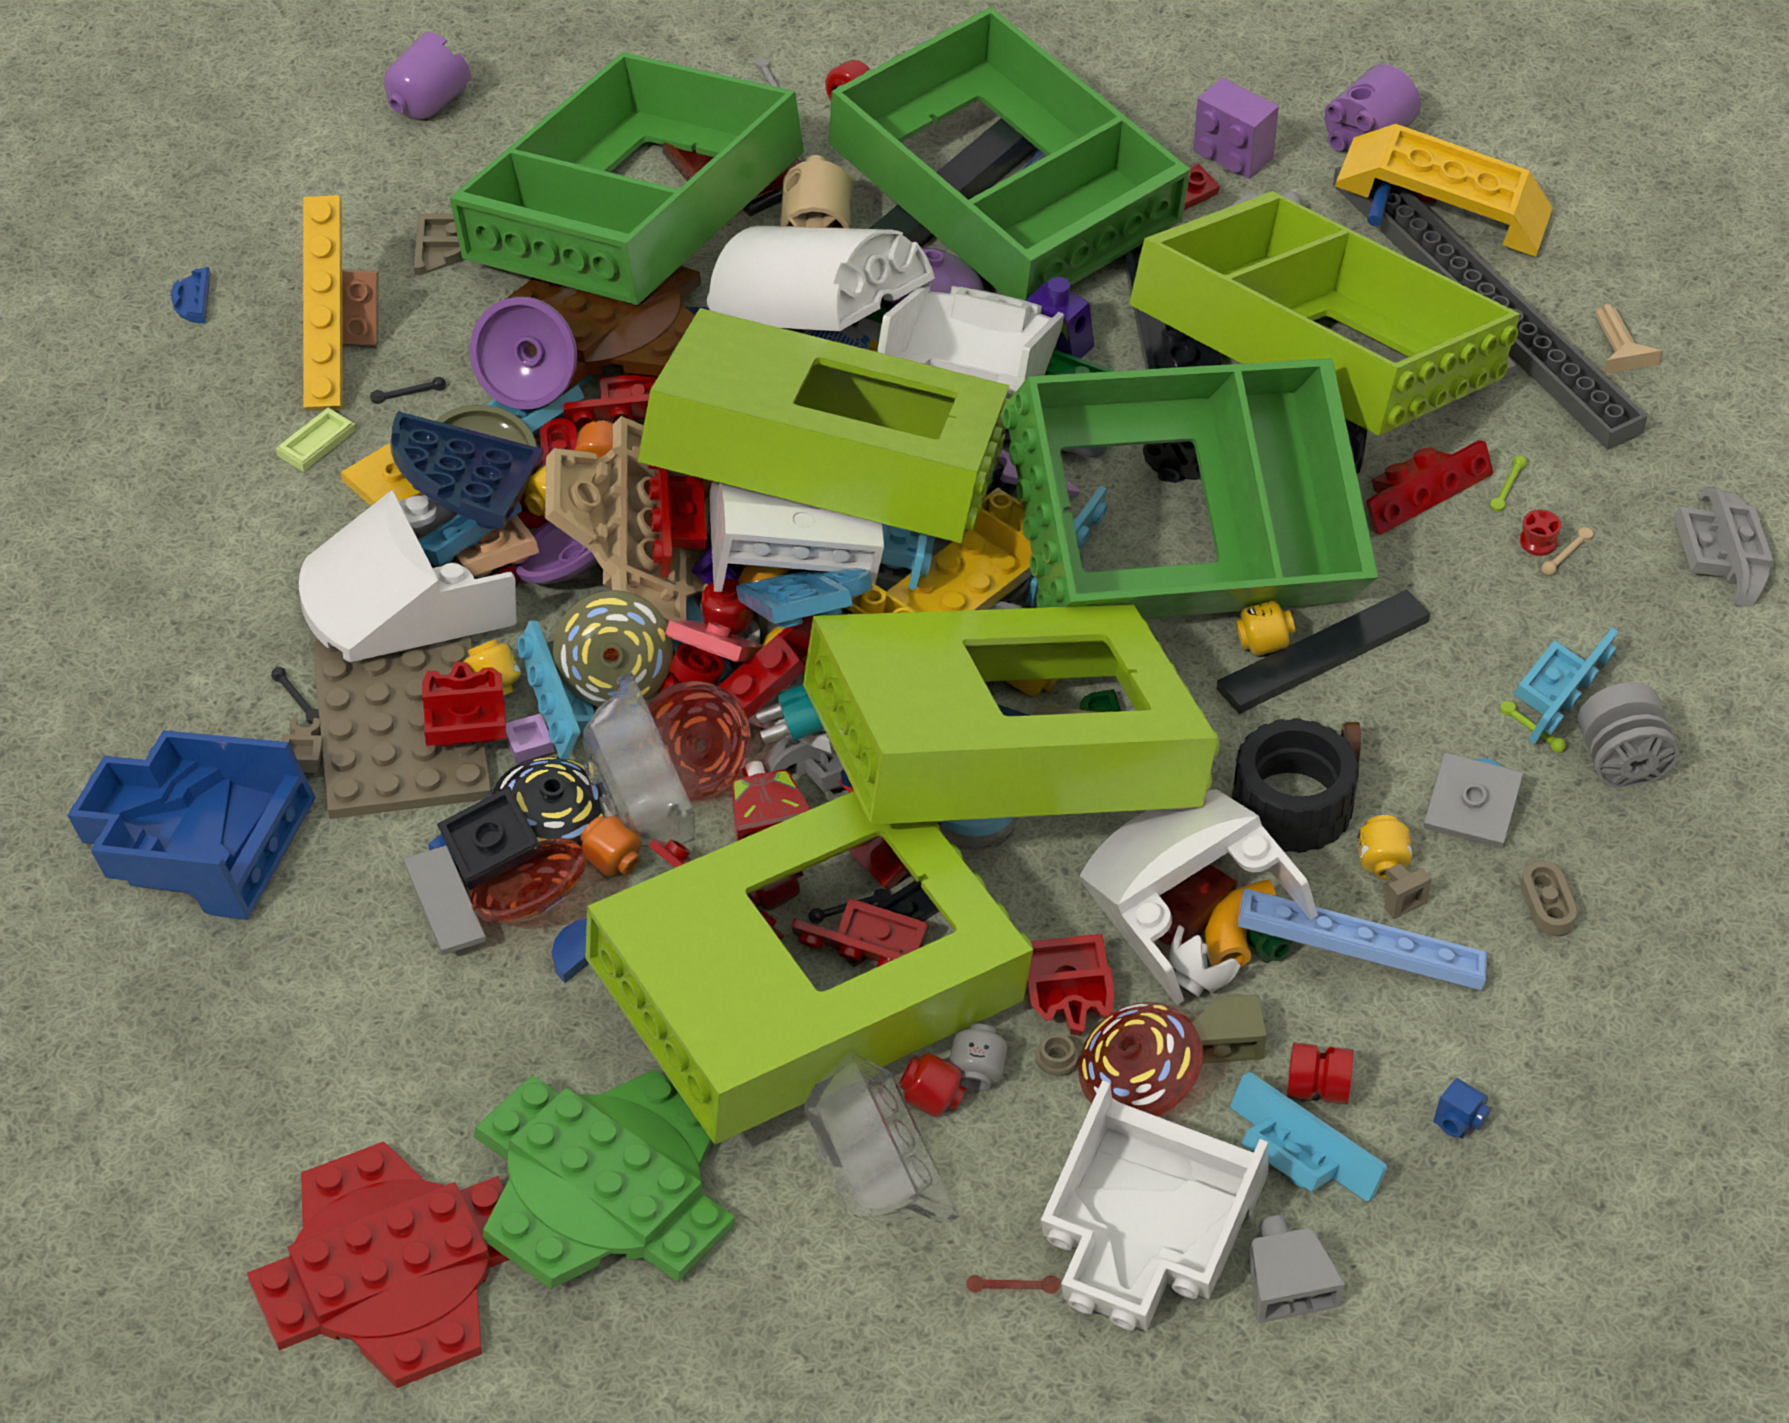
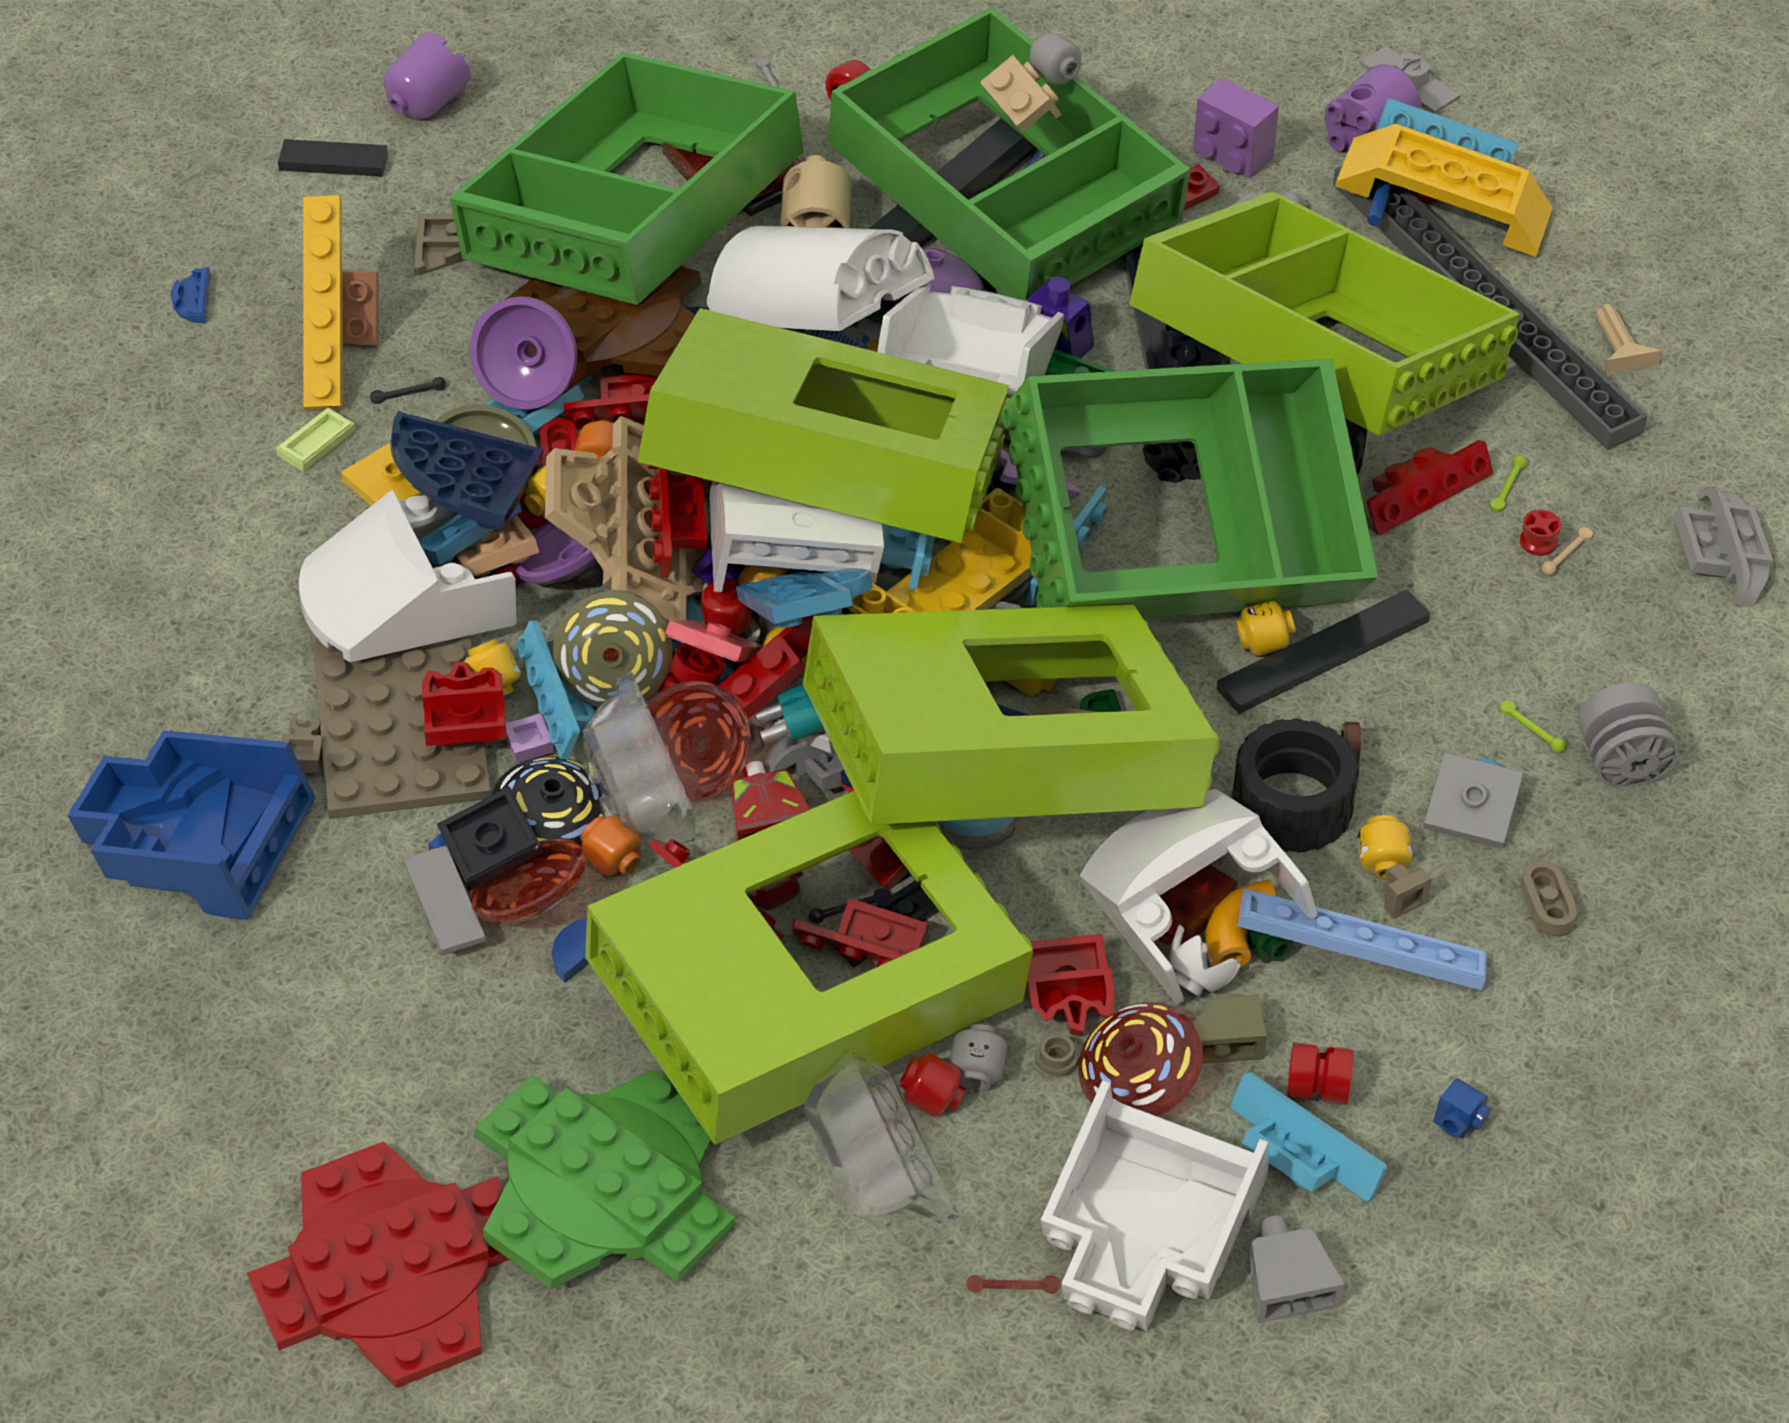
black hinge [271,667,319,724] -> none
medium azure bracket [1513,627,1619,744] -> none
none -> black tile [278,139,388,177]
none -> tan bracket [980,55,1062,132]
none -> light grey head [1029,33,1082,85]
none -> light grey piece [1360,46,1460,114]
none -> medium azure bracket [1376,98,1518,164]

